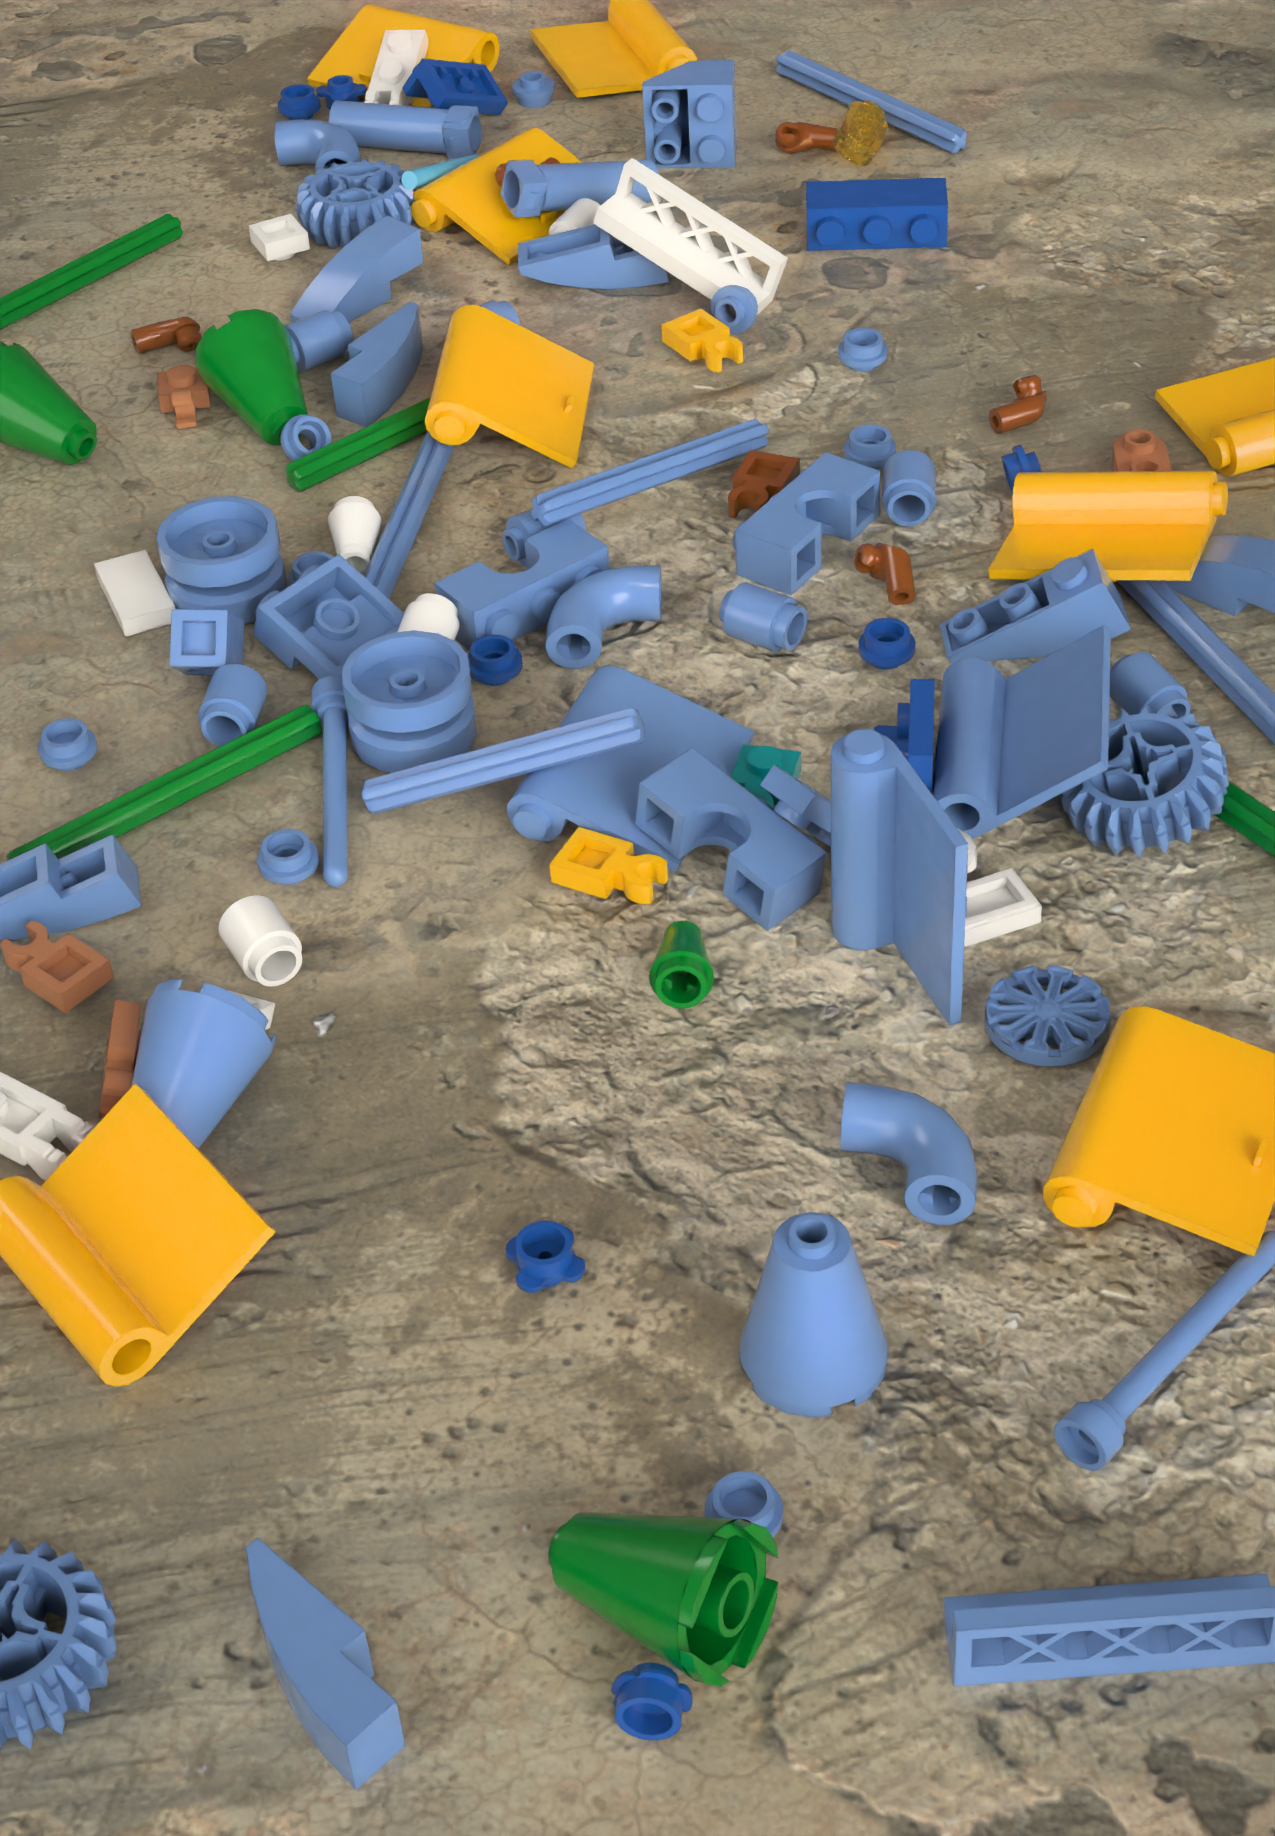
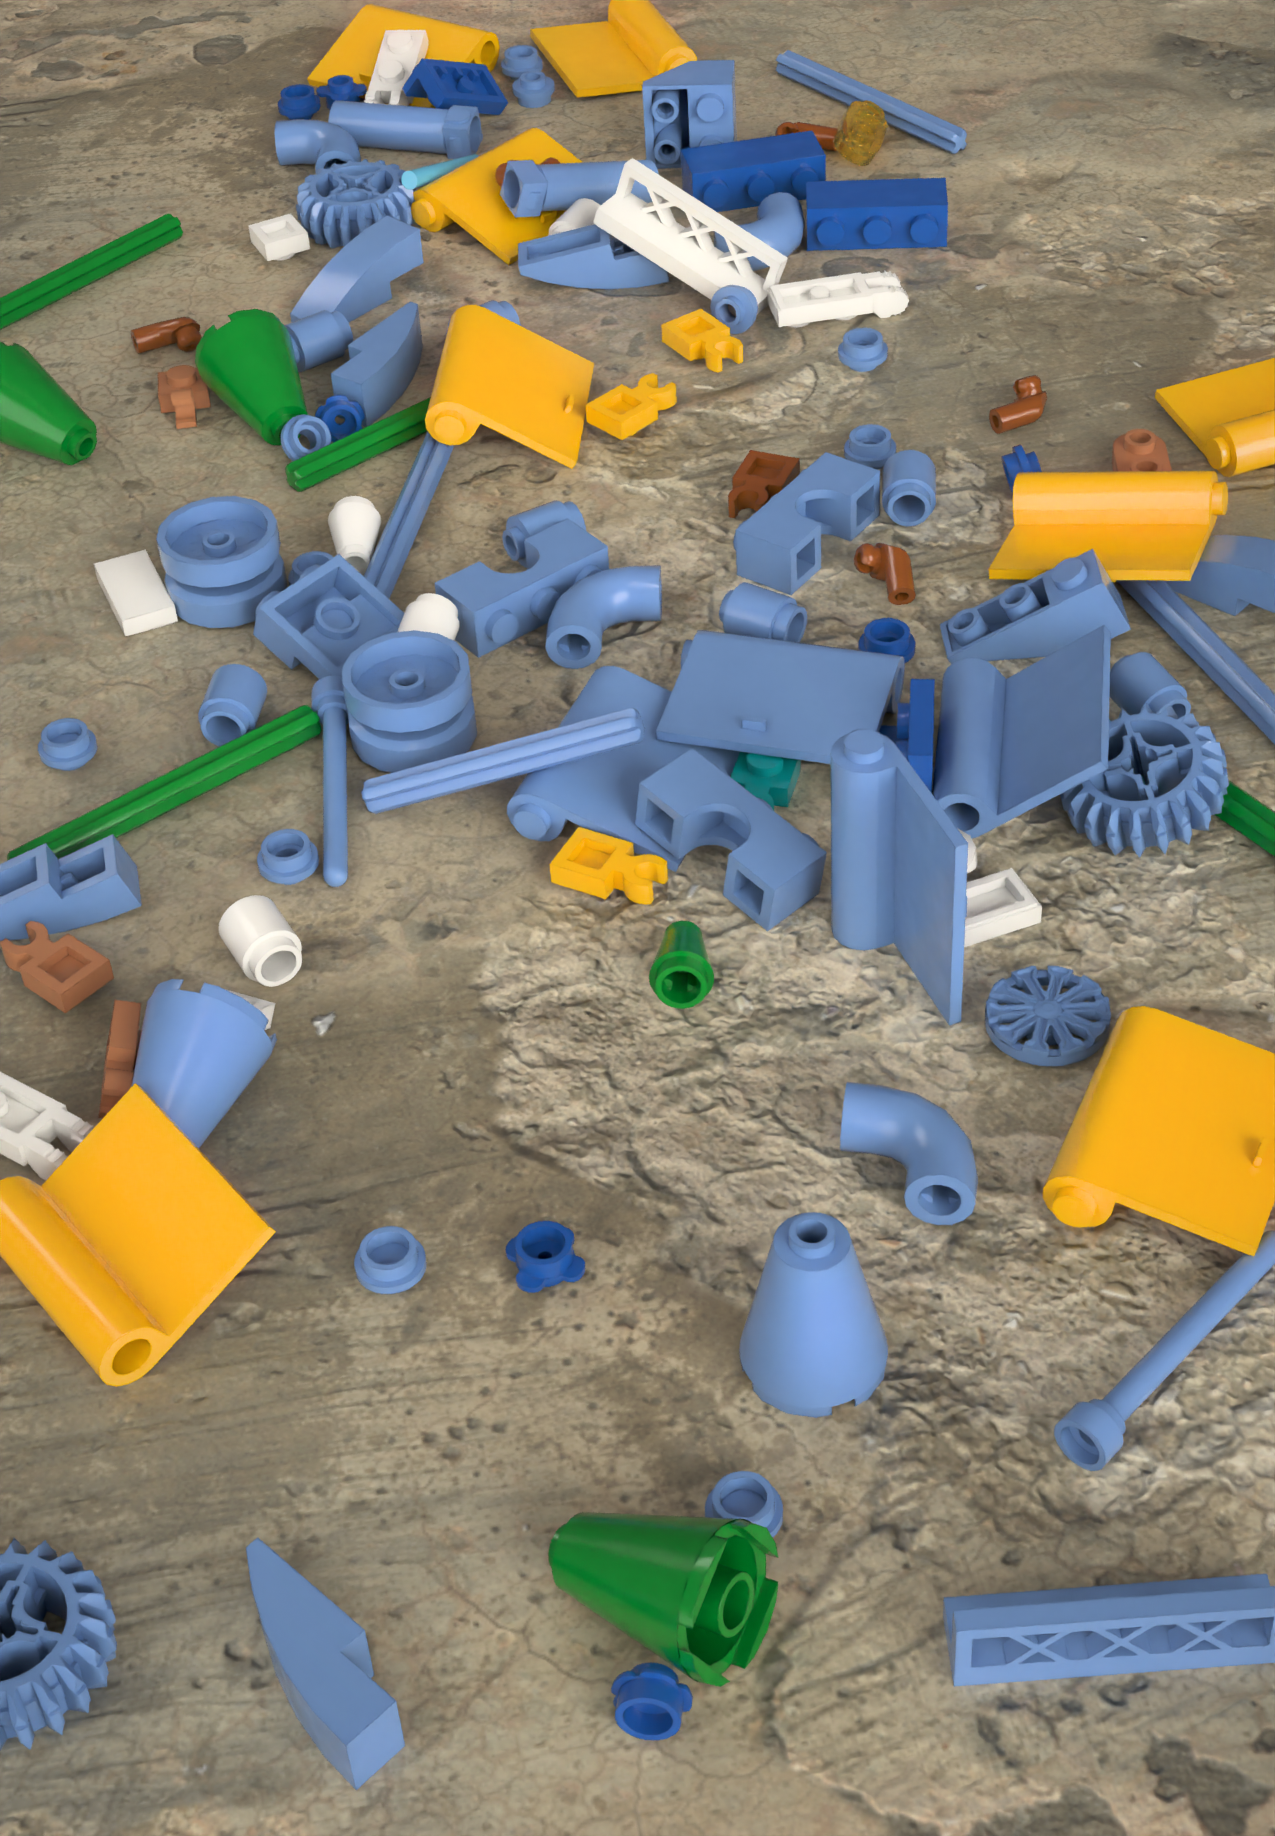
medium blue brick [170,609,244,676] -> none
blue plate [468,635,523,686] -> none
medium blue axle [530,419,770,526] -> none
medium blue plate [760,765,831,847] -> none
none -> blue plate [315,395,365,442]
none -> medium blue plate [354,1226,427,1294]
none -> medium blue plate [501,45,543,81]
none -> yellow plate [585,373,677,440]
none -> medium blue door [656,630,905,764]
none -> blue brick [681,131,826,212]
none -> medium blue cylinder [714,192,805,271]
none -> white hinge [767,271,909,328]

